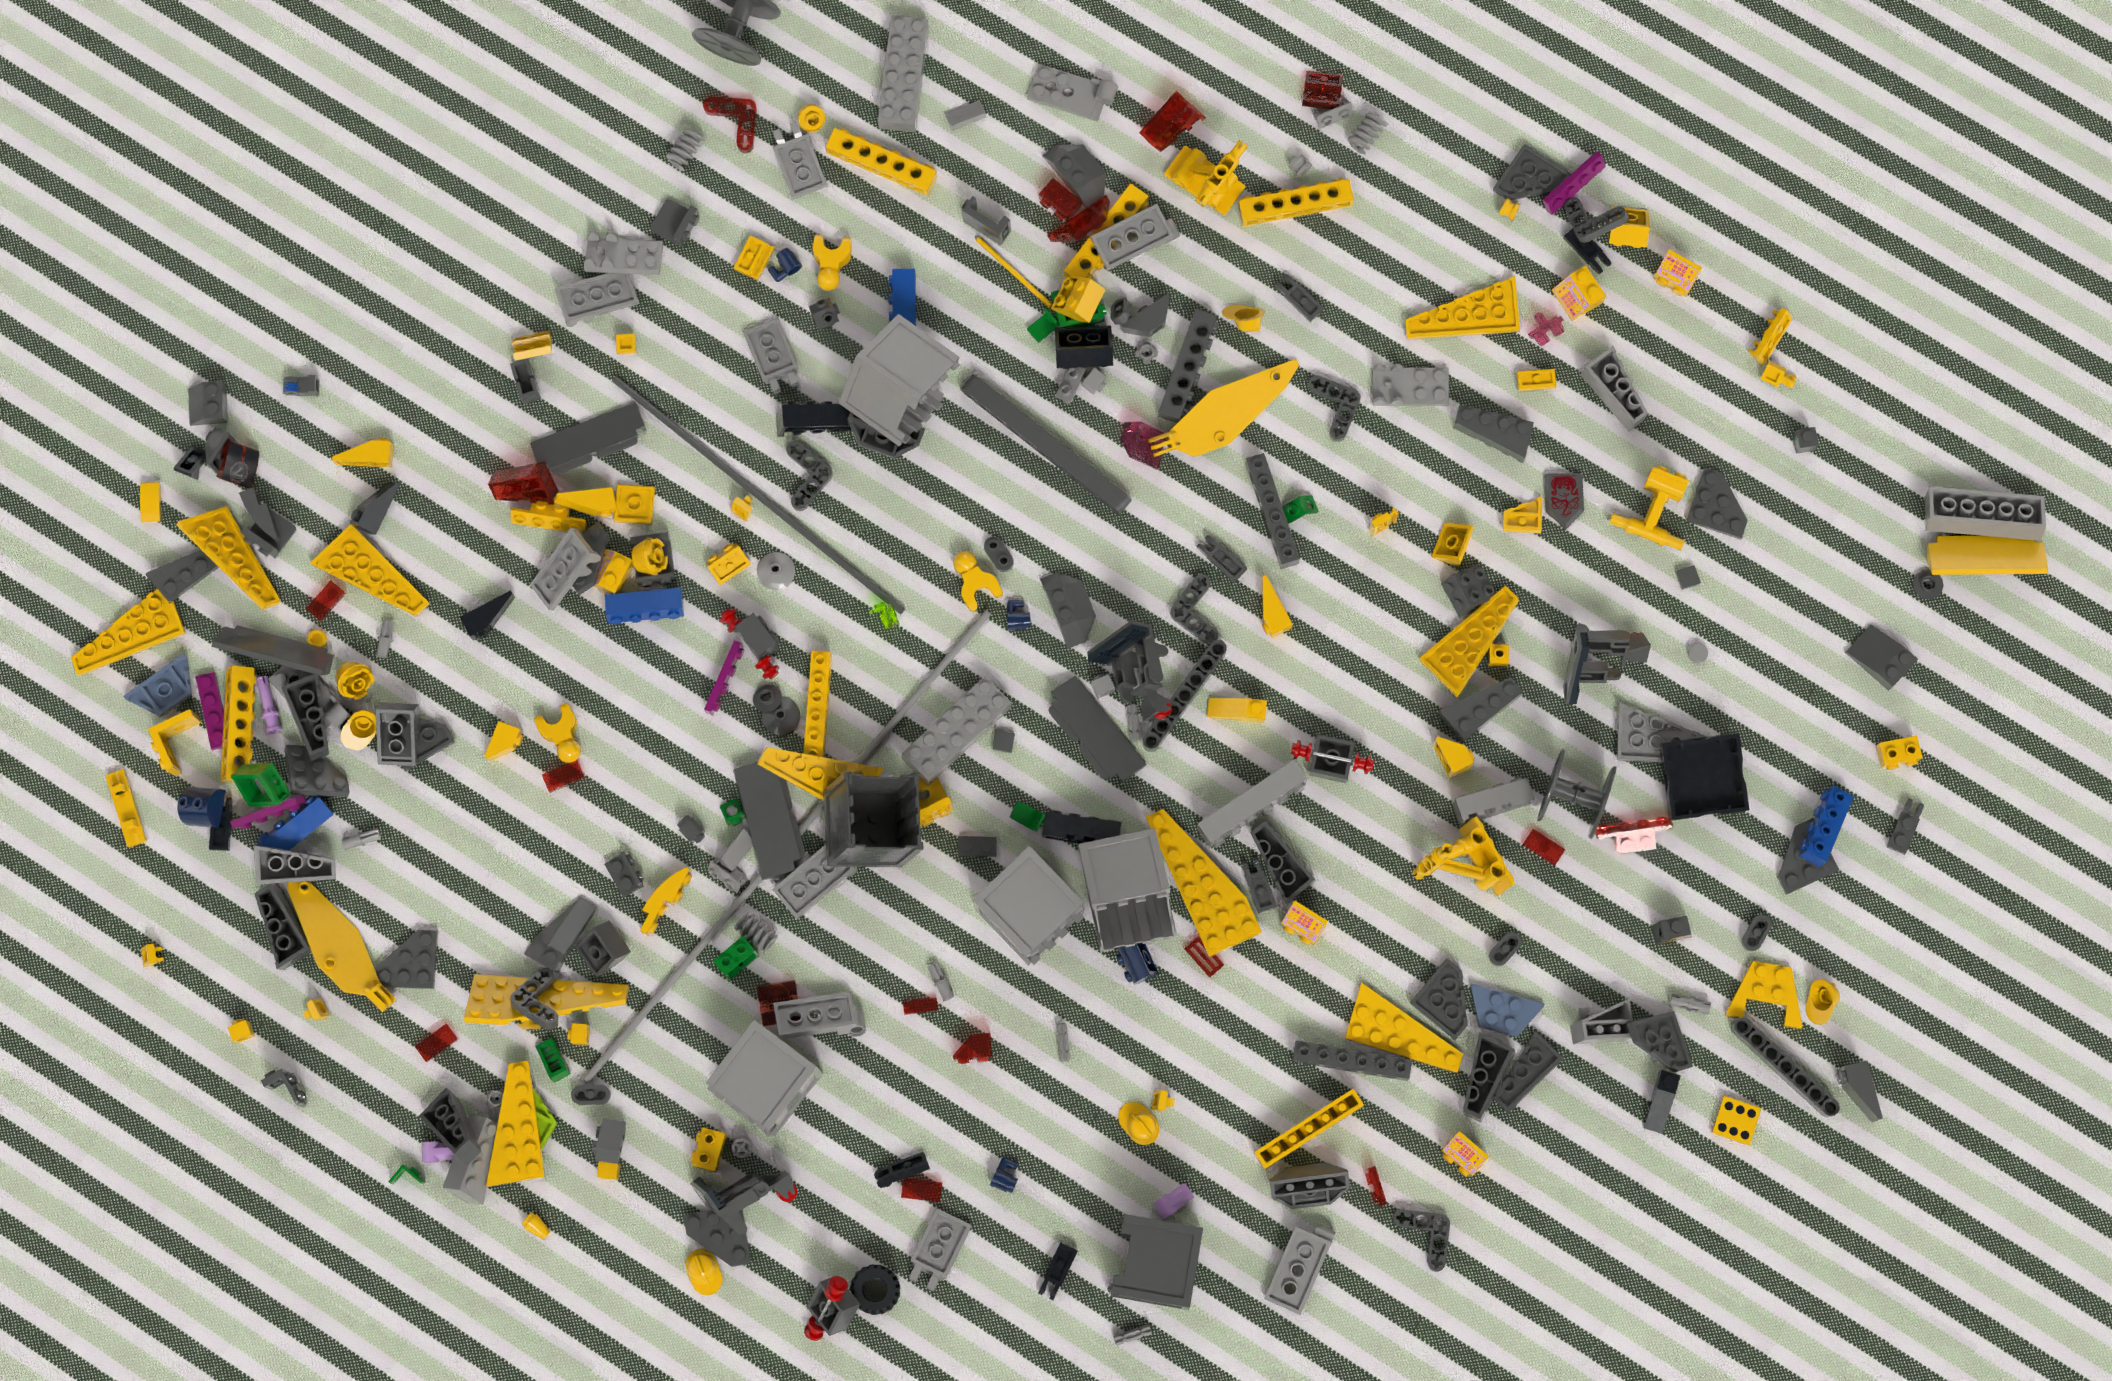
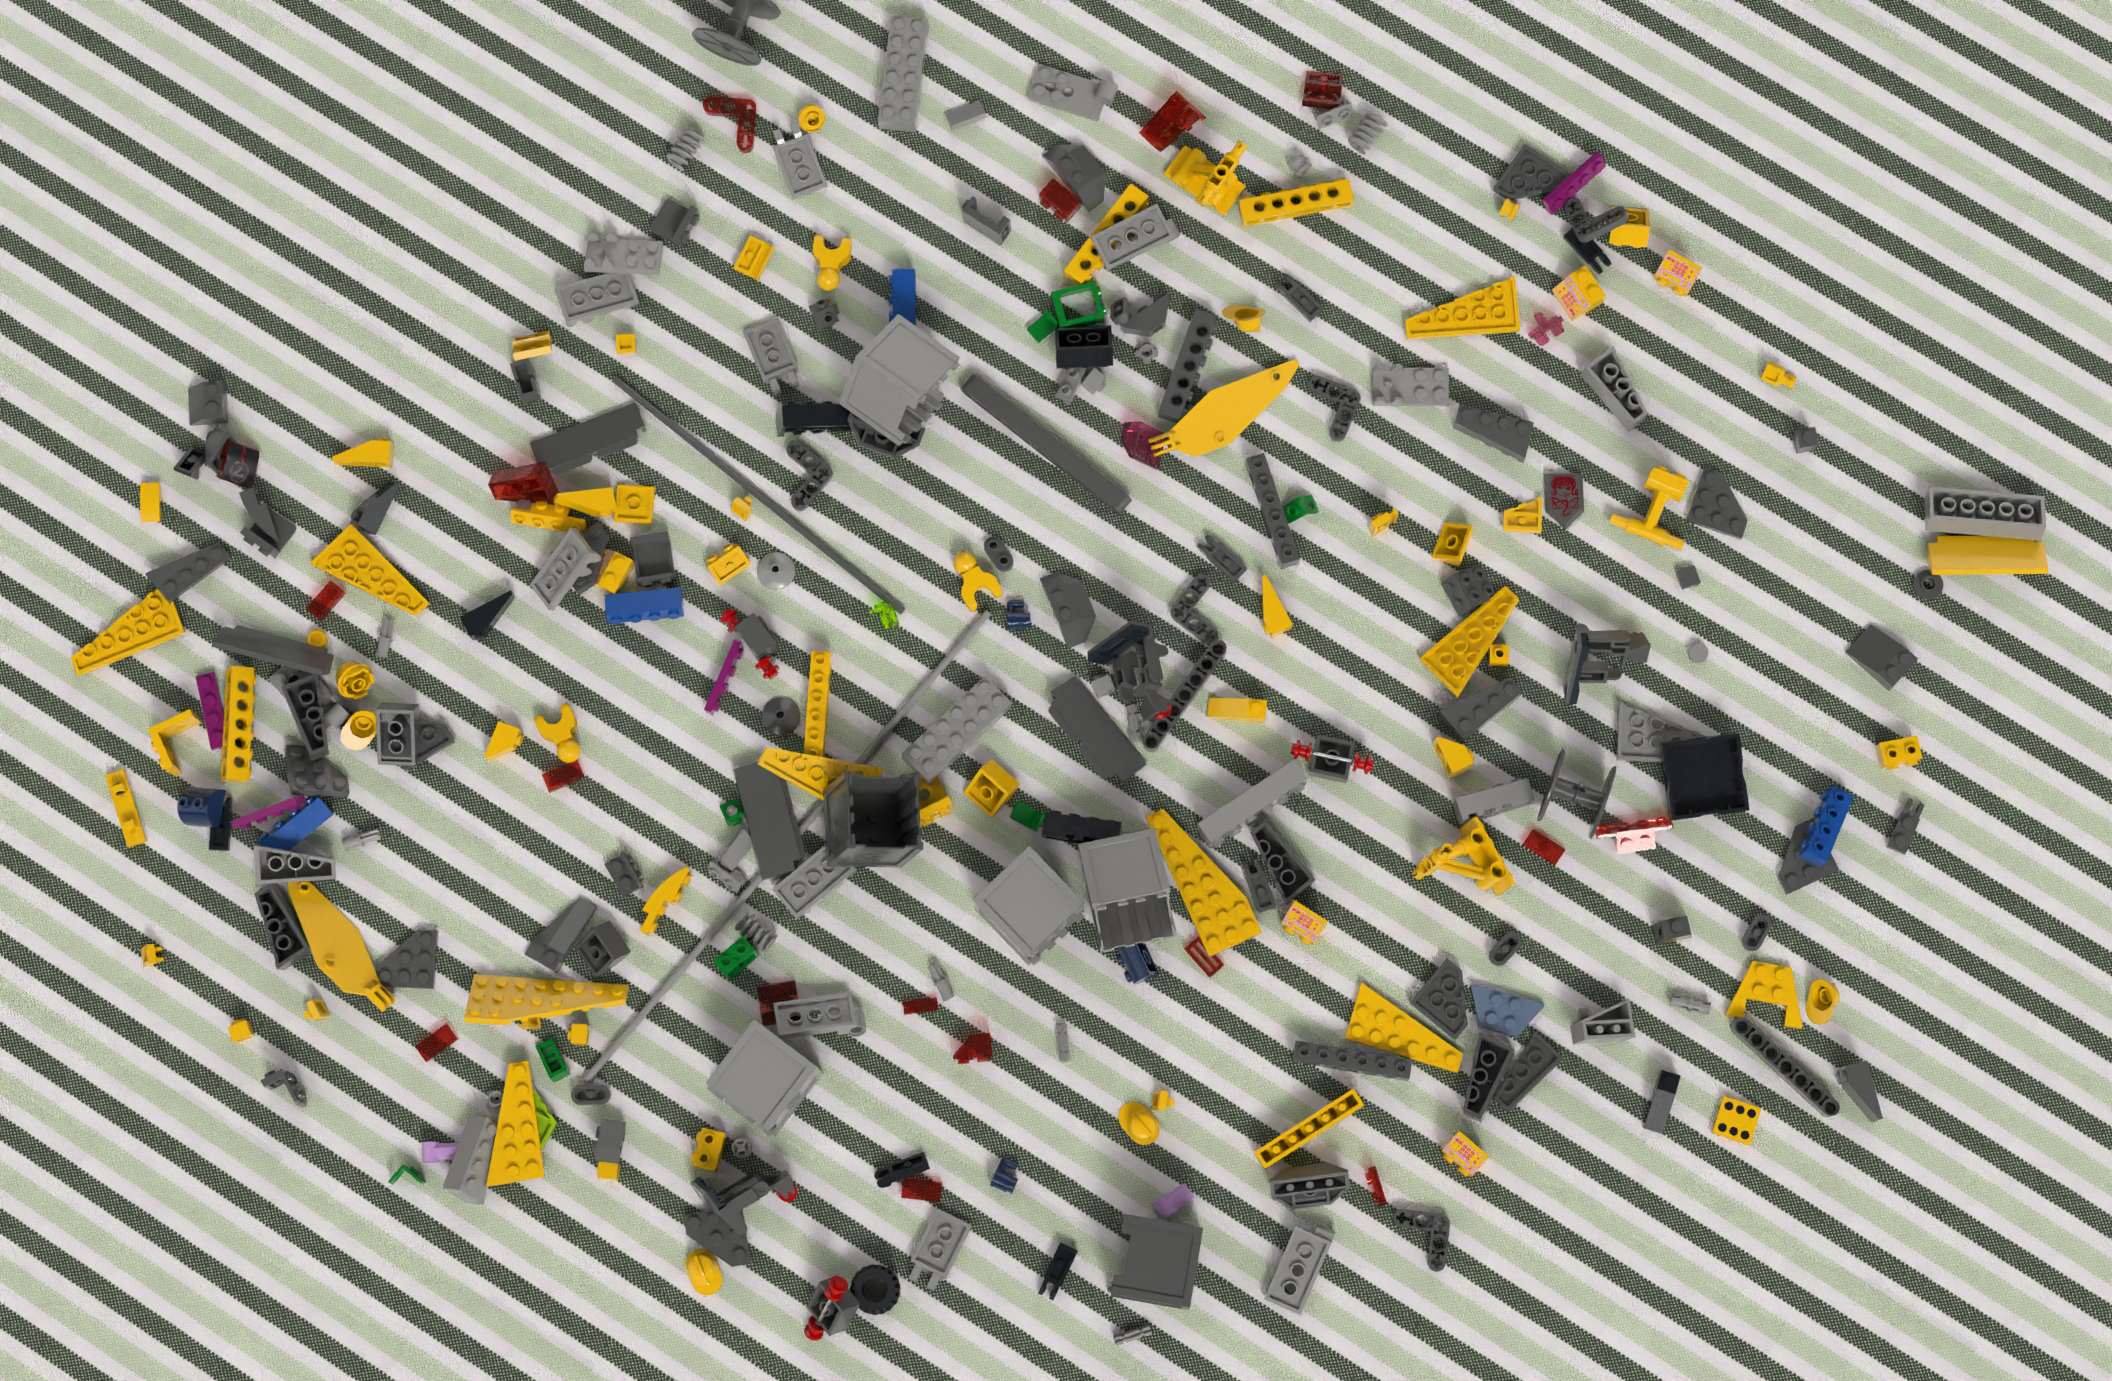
sand blue wing [123,653,192,717] -> none
yellow wing [176,506,281,610] -> none
green window [231,763,291,807] -> none
lavender pin [256,676,283,735] -> none
dark grey leg [283,375,320,396] -> none
dark grey wedge [419,1088,481,1166] -> none
dark grey beam [510,968,558,1030] -> none
yellow cone [521,1212,551,1240] -> none
yellow cone [632,537,668,575] -> none
dark grey brick [677,815,705,844] -> none
dark grey piece [753,685,782,712] -> none
dark blue piece [768,248,802,282] -> none
yellow brick [825,128,937,196] -> none
dark grey plate [958,836,997,857] -> none
yellow axle [976,237,1052,308] -> none
dark grey tile [993,730,1015,753] -> none
clear red wing [1047,195,1110,242] -> none
yellow slope [1051,276,1105,323] -> none
yellow plate [1517,369,1557,391] -> none
dark grey plate [1627,1011,1693,1072] -> none
yellow plate [1748,308,1793,365] -> none
none -> yellow slope [963,759,1020,818]

